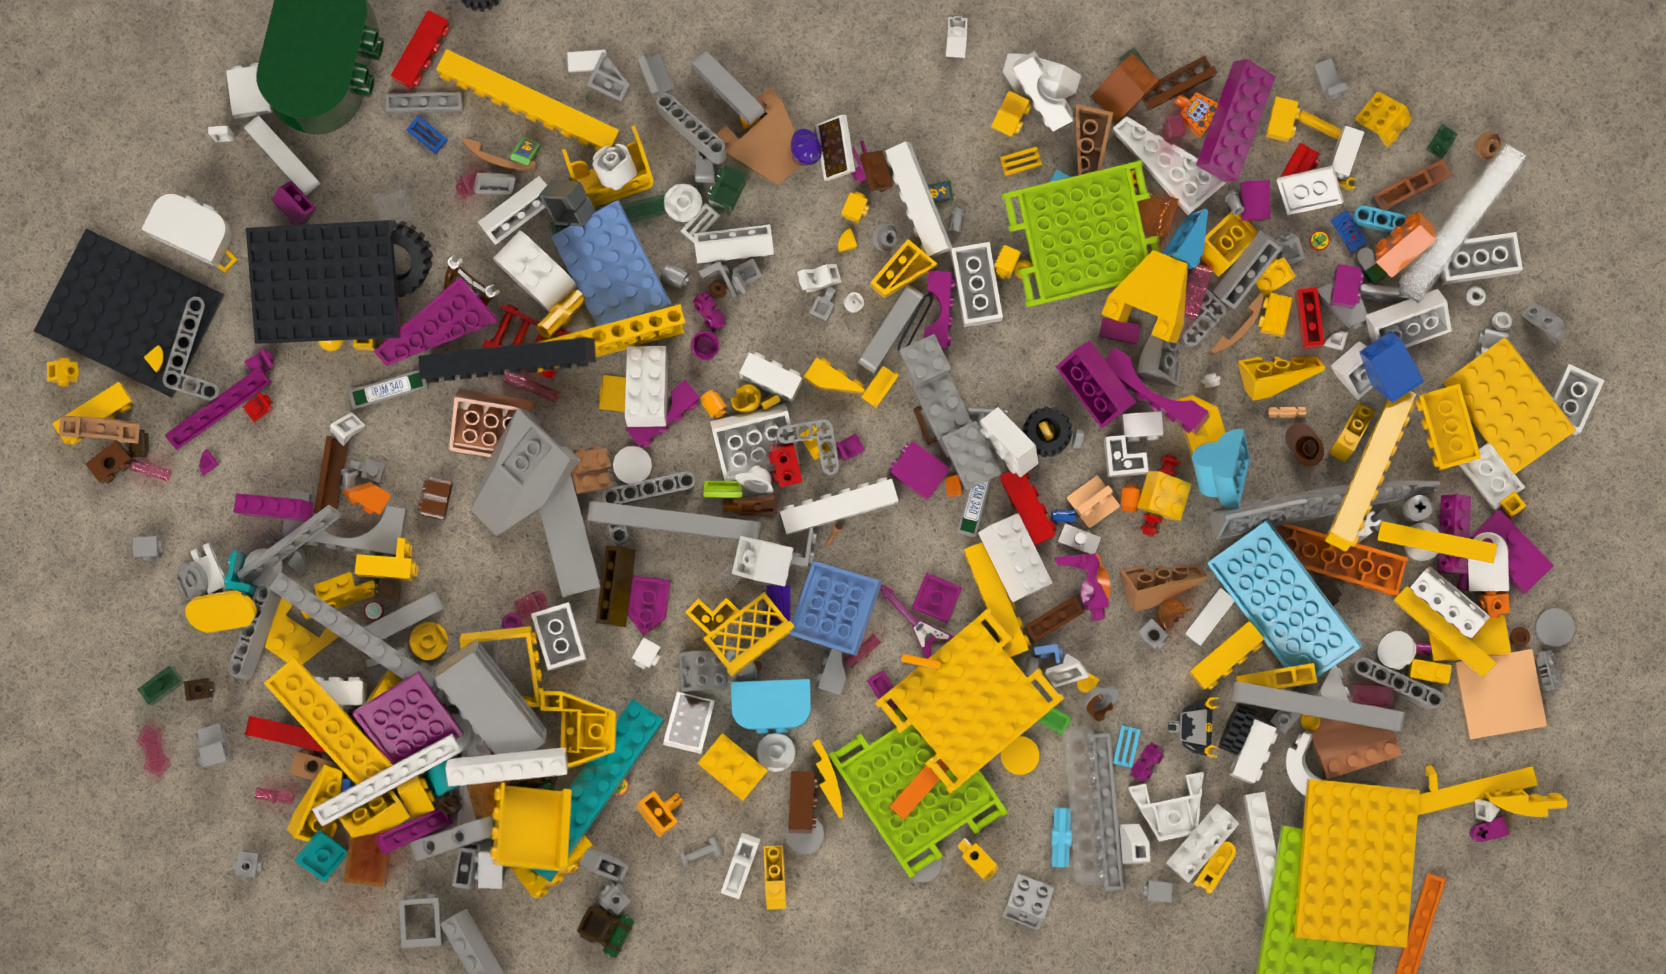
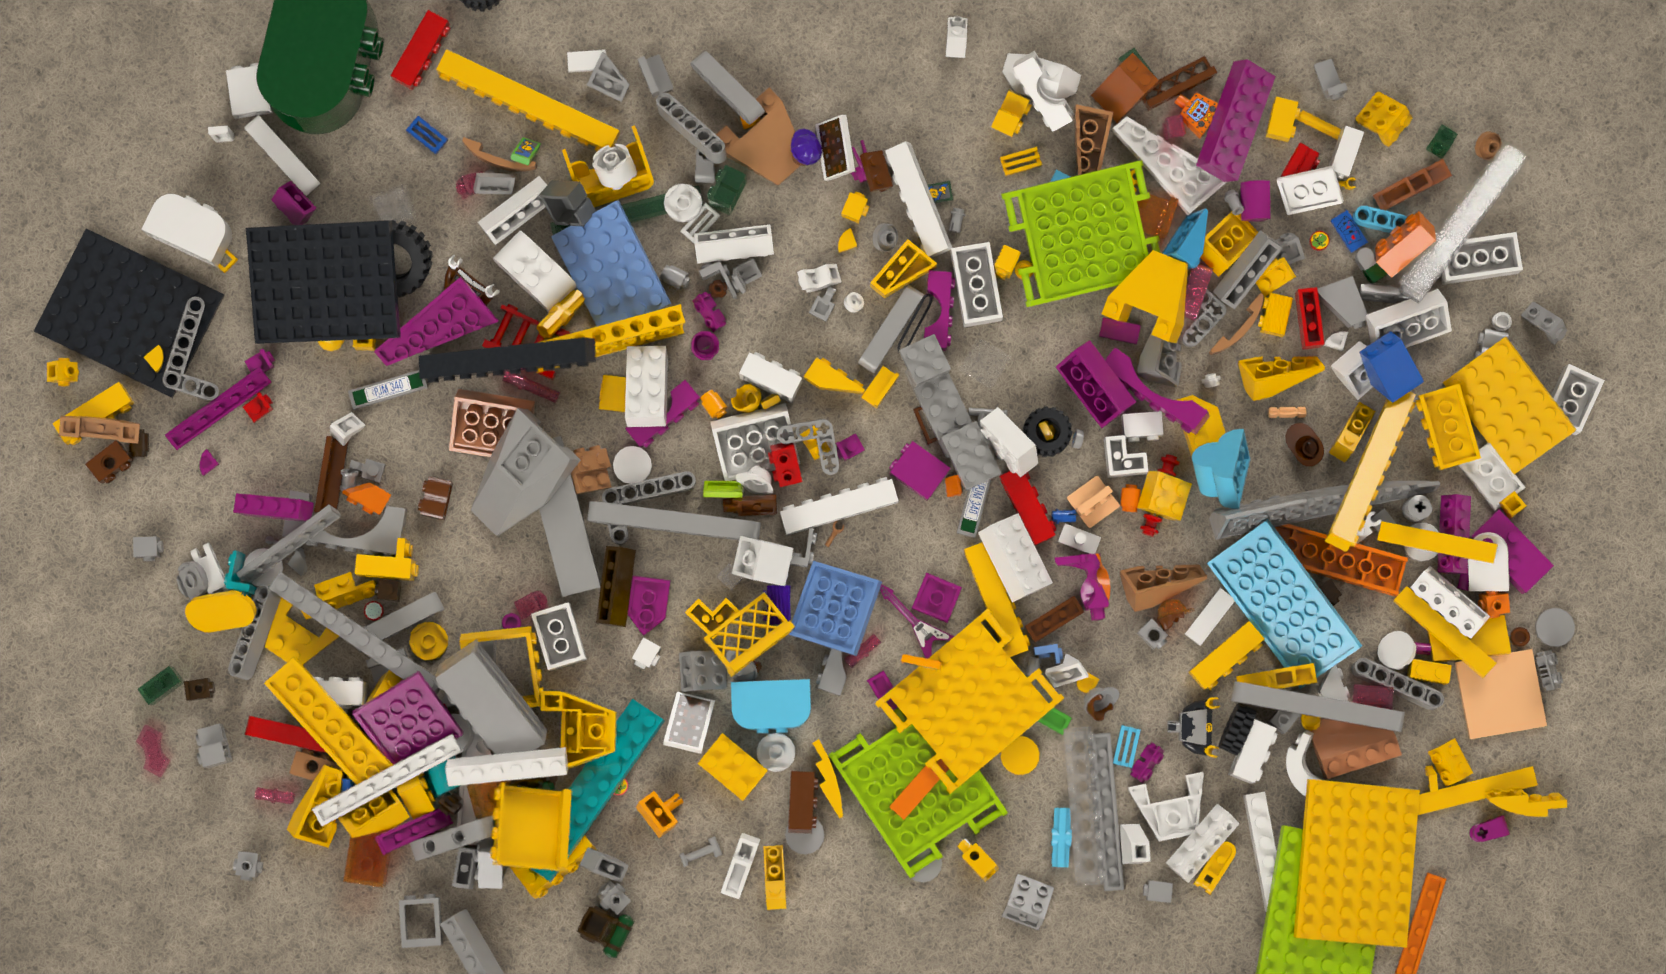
clear pink pin [130,459,171,482] -> none
teal tile [294,829,349,883] -> none
light grey tile [385,92,463,113] -> none
magenta brick [1330,264,1363,309] -> none
white plate [1466,286,1486,306] -> none
white slope [1475,799,1500,822] -> none
none -> yellow bracket [1428,738,1473,786]

